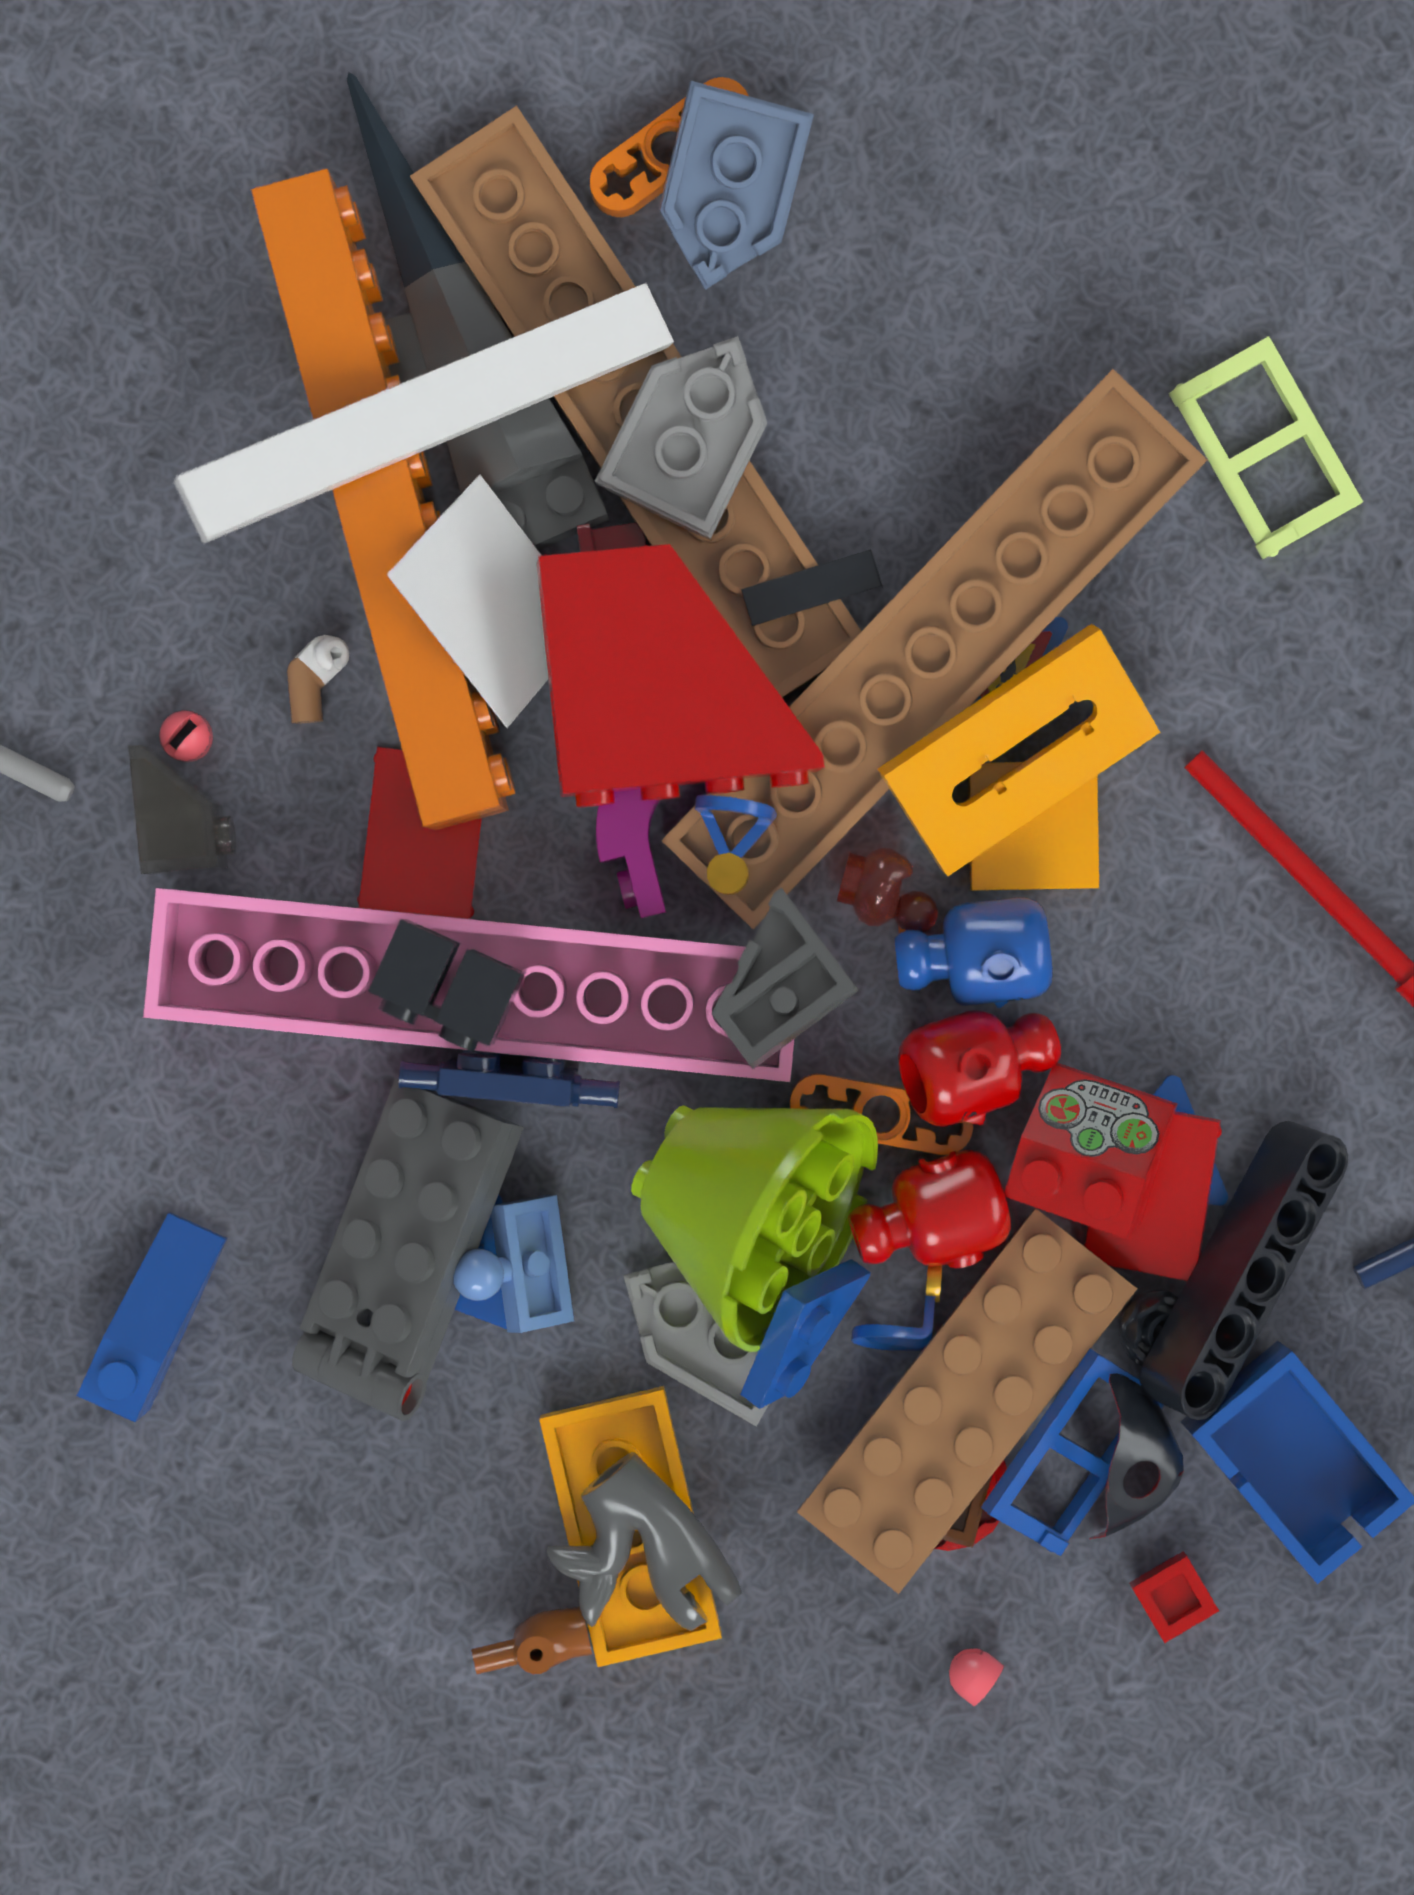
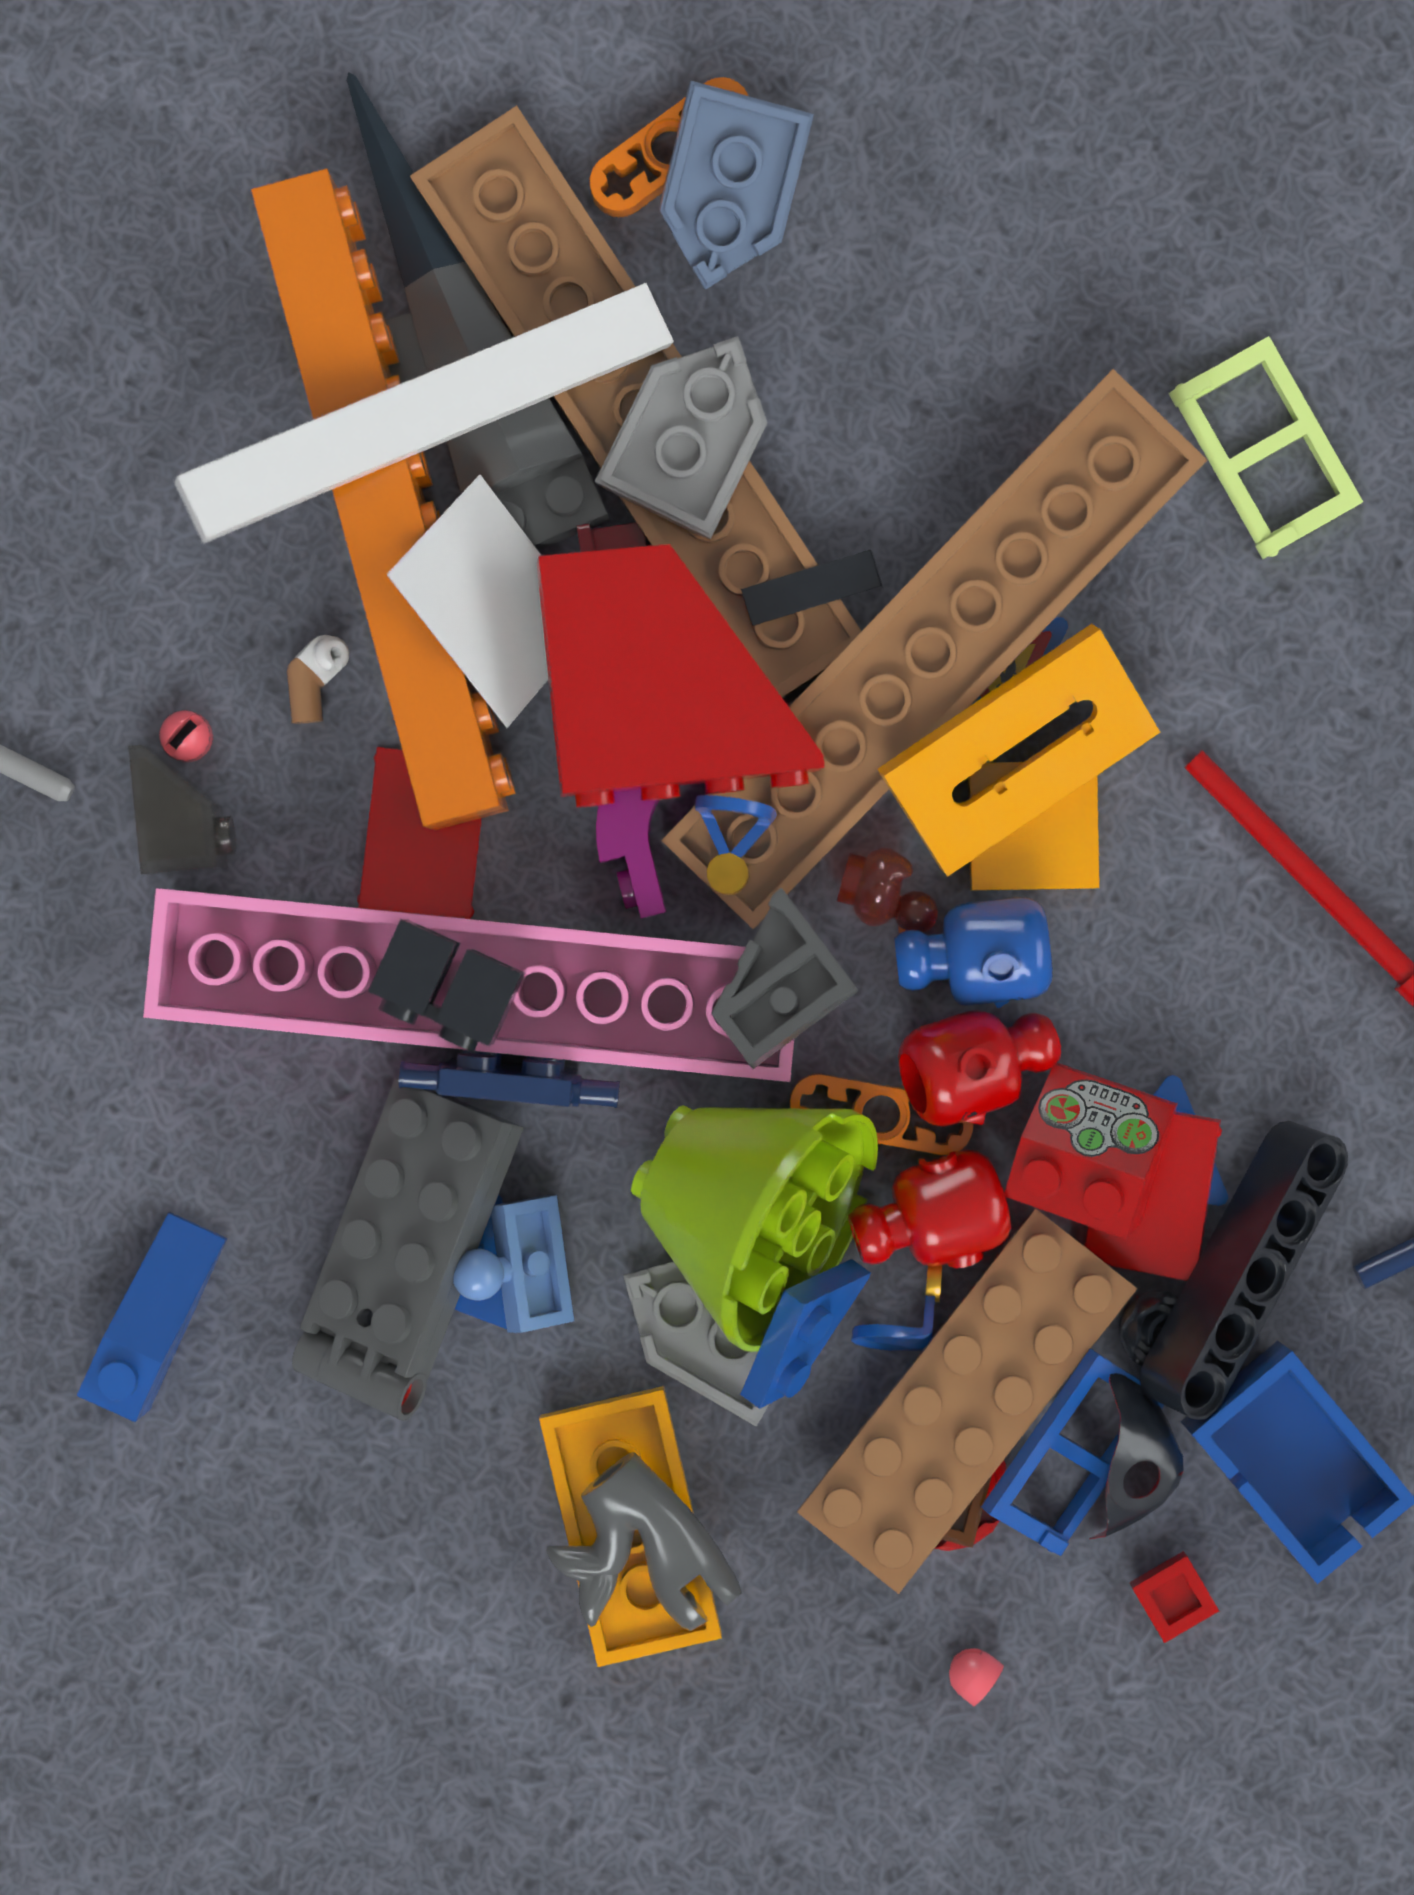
dark orange piece [471,1606,592,1674] -> none

